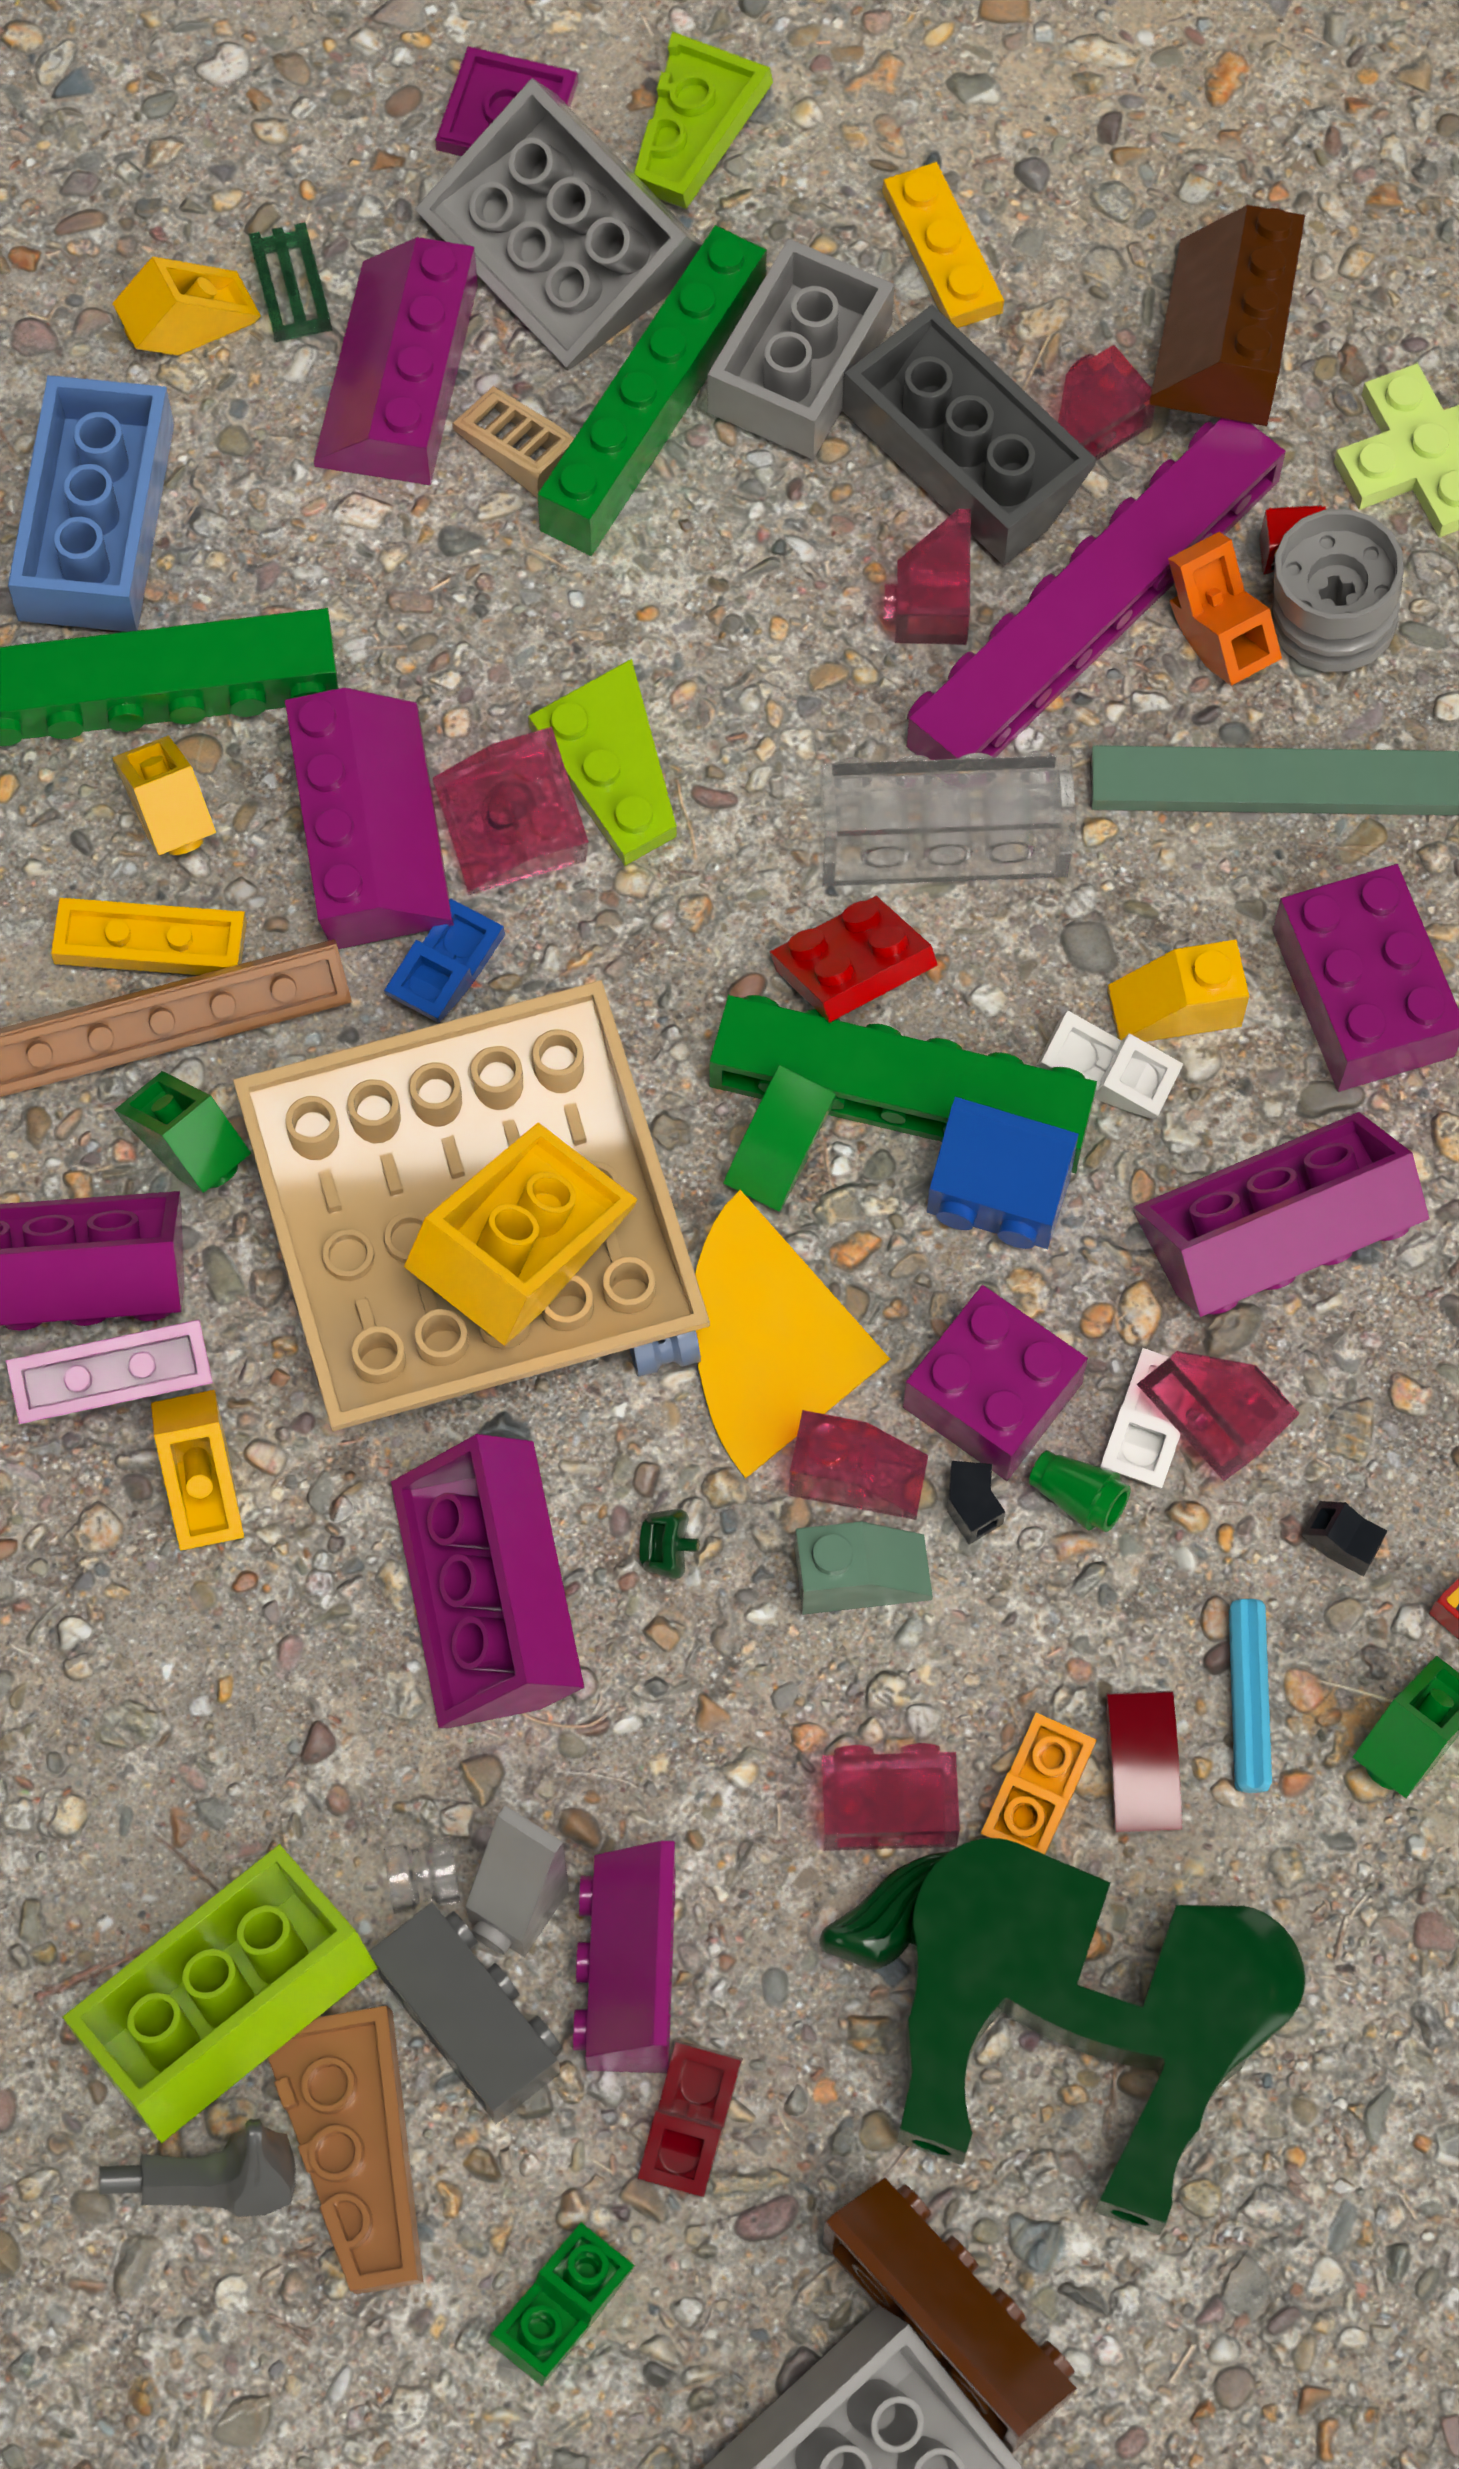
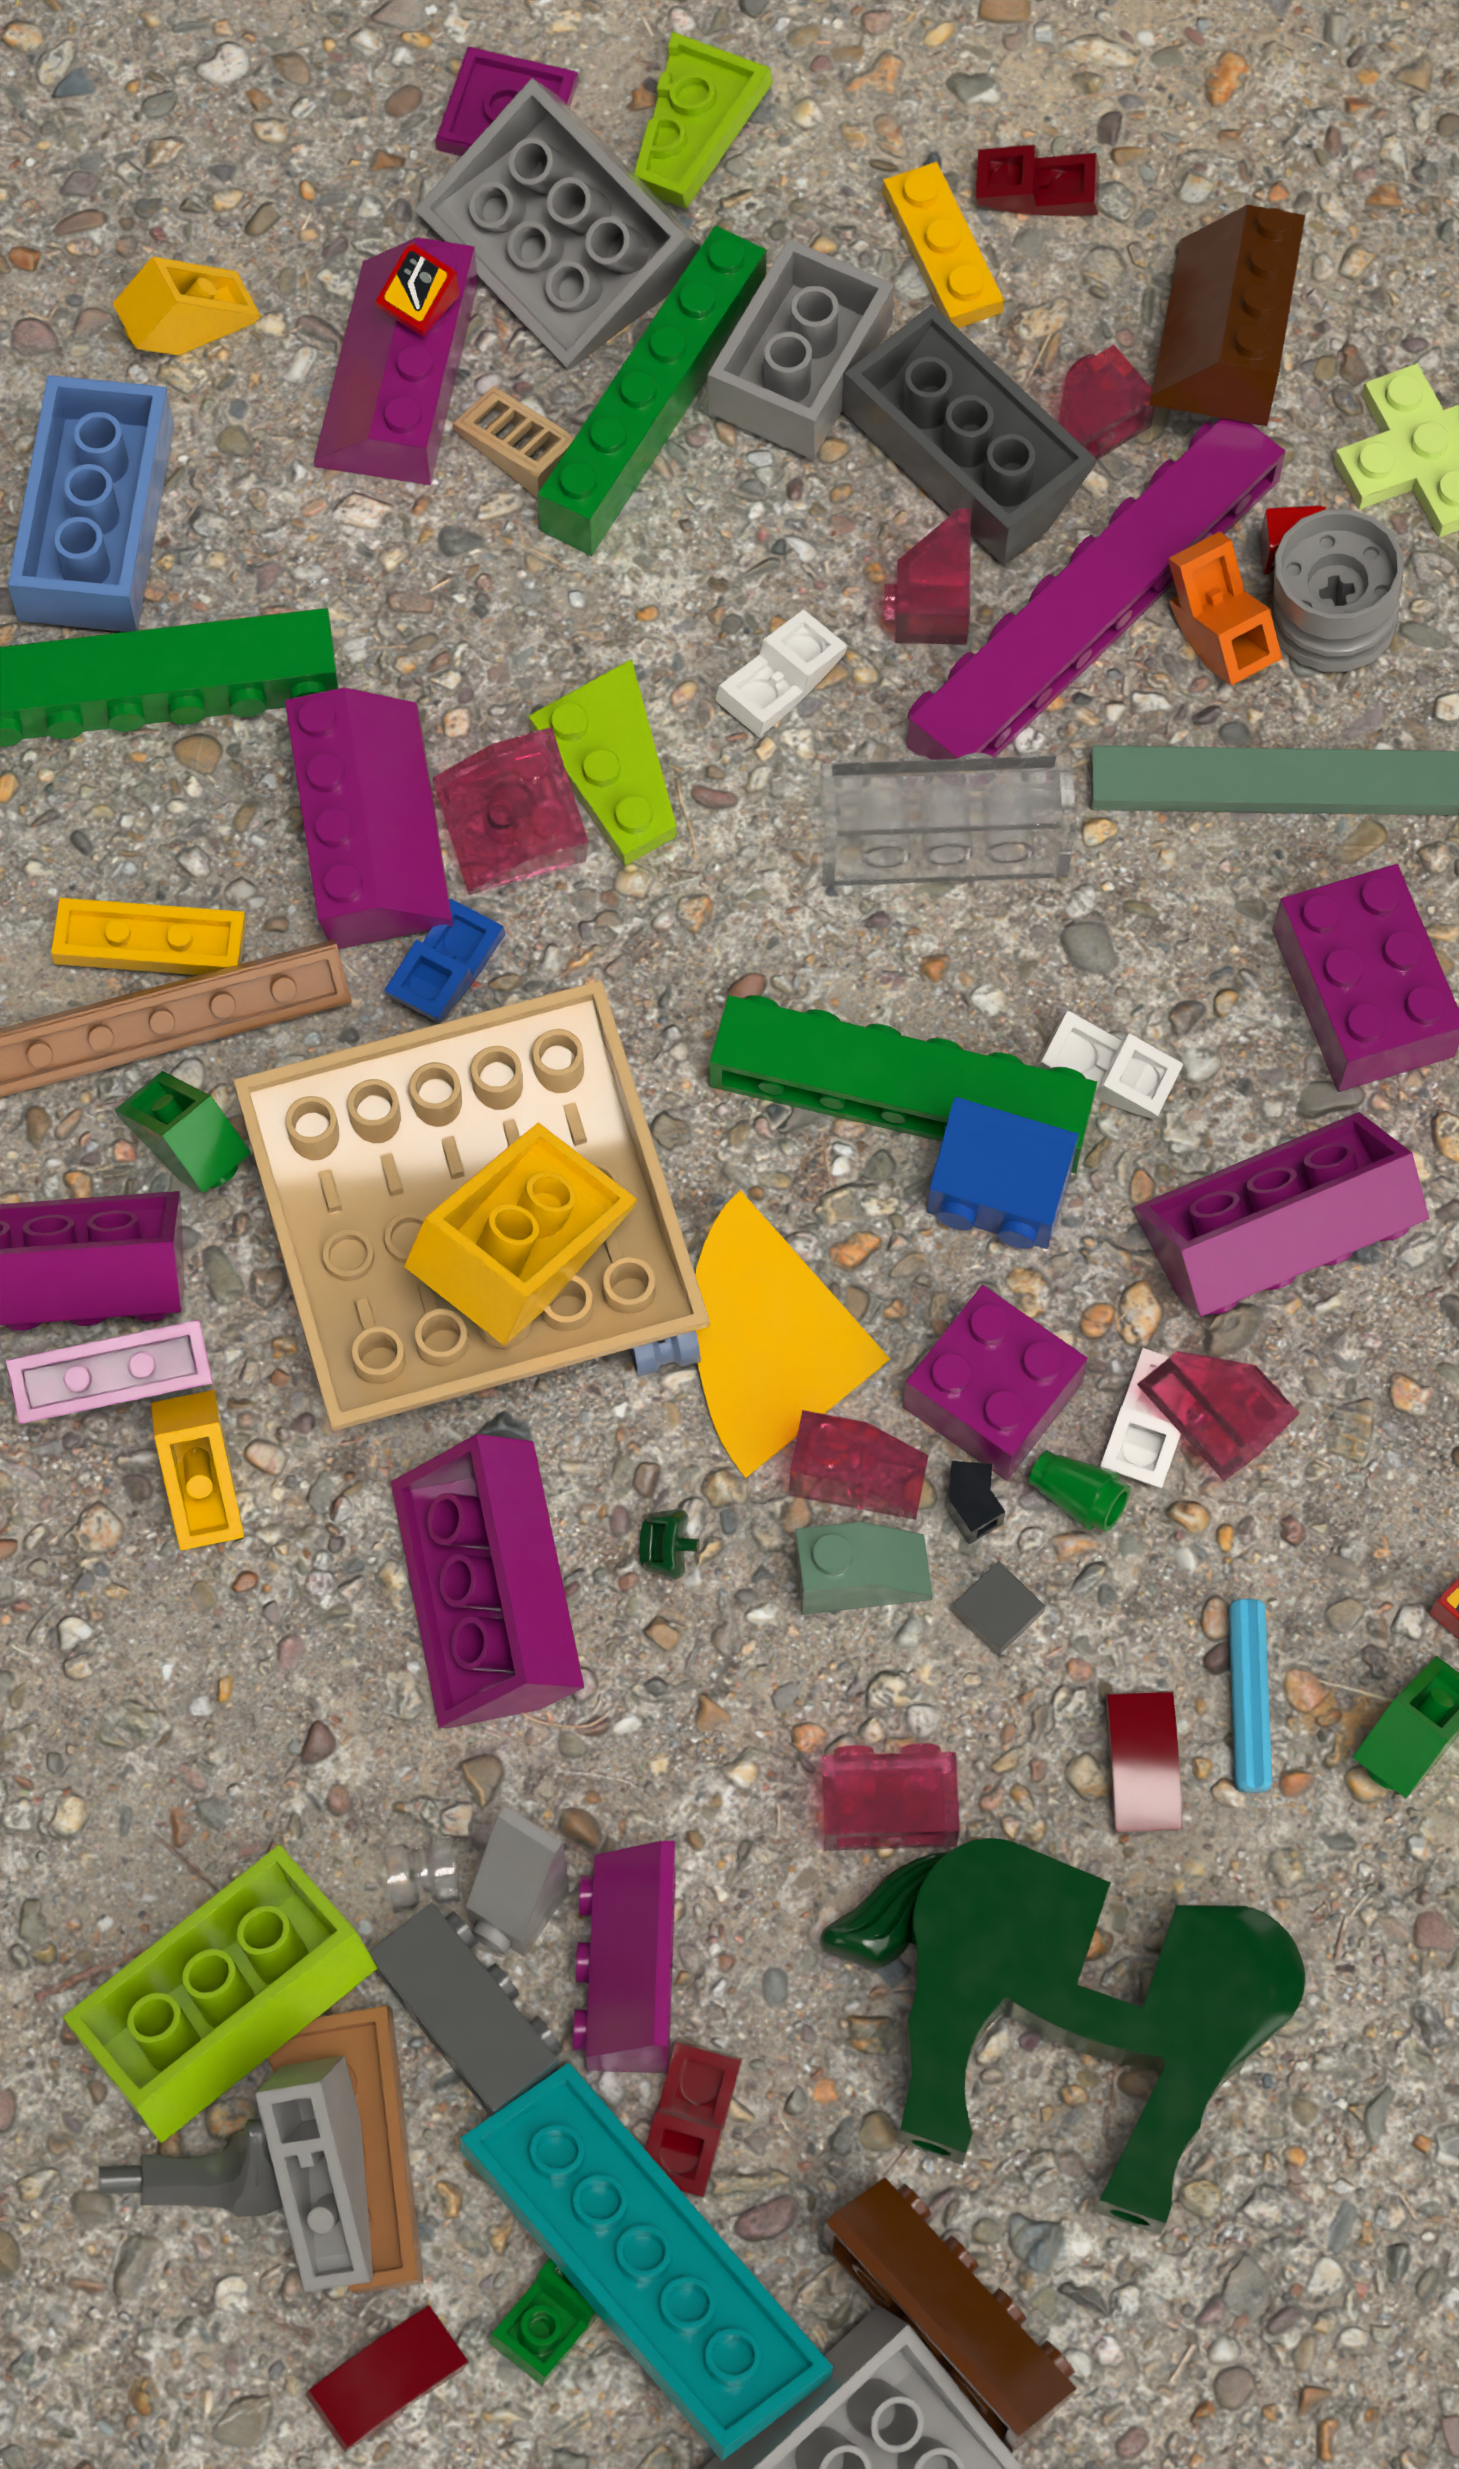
yellow slope [112,735,216,855] -> none
clear green tile [248,222,332,342] -> none
green slope [723,1065,837,1213] -> none
red plate [769,896,938,1023] -> none
light orange slope [980,1713,1097,1855] -> none
yellow slope [1107,940,1249,1042] -> none
black piece [1301,1501,1387,1577] -> none
none -> light grey slope [255,2056,374,2292]
none -> dark red slope [305,2305,469,2453]
none -> slope [375,243,459,337]
none -> teal plate [460,2062,833,2461]
none -> white slope [715,609,848,737]
none -> dark grey tile [952,1561,1045,1656]
none -> dark red slope [975,144,1100,216]

